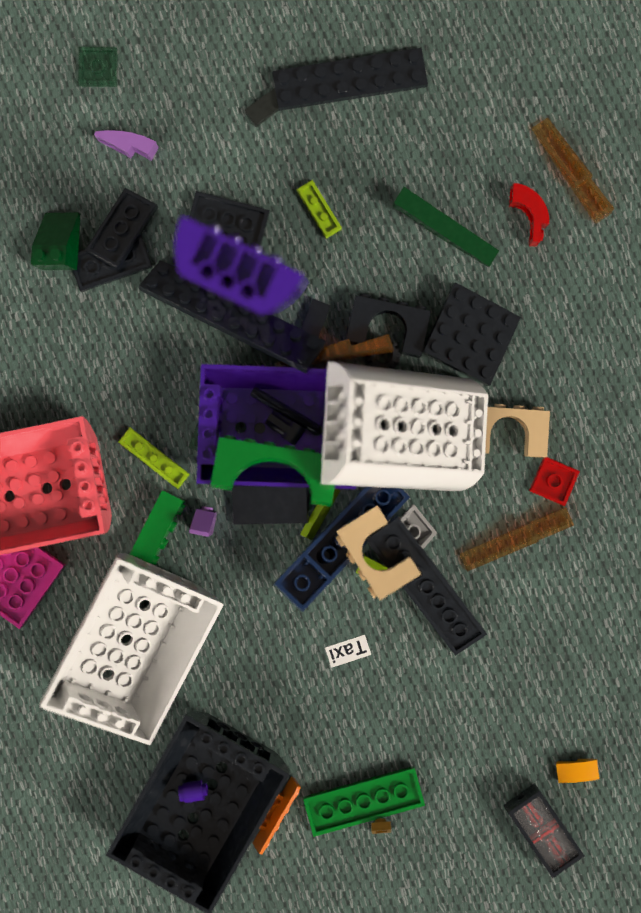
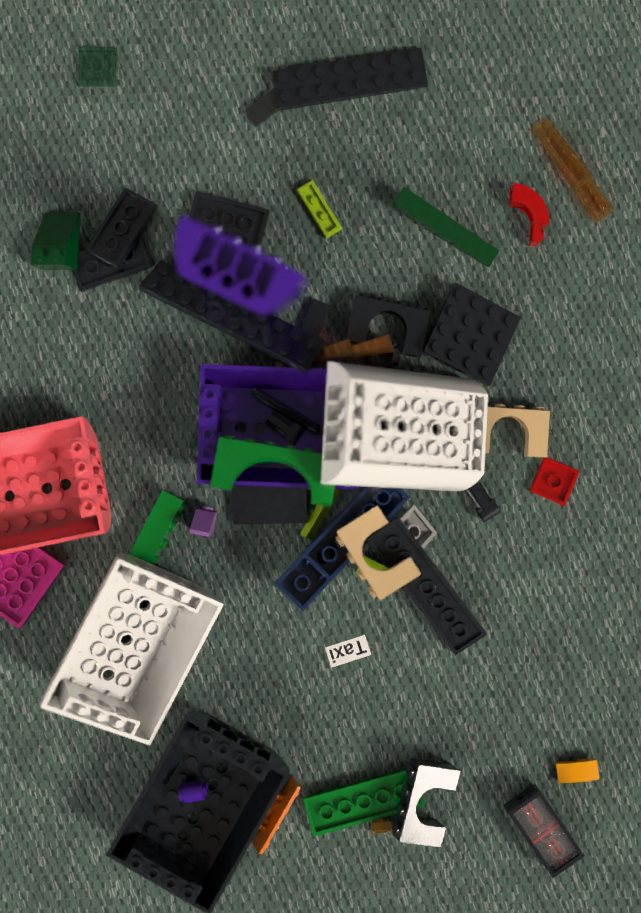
medium lavender slope [94,130,159,161] -> none
lime tile [118,427,190,489] -> none
clear orange slope [460,507,574,572] -> none
none -> arch [392,758,460,847]
none -> black piece [465,482,501,523]

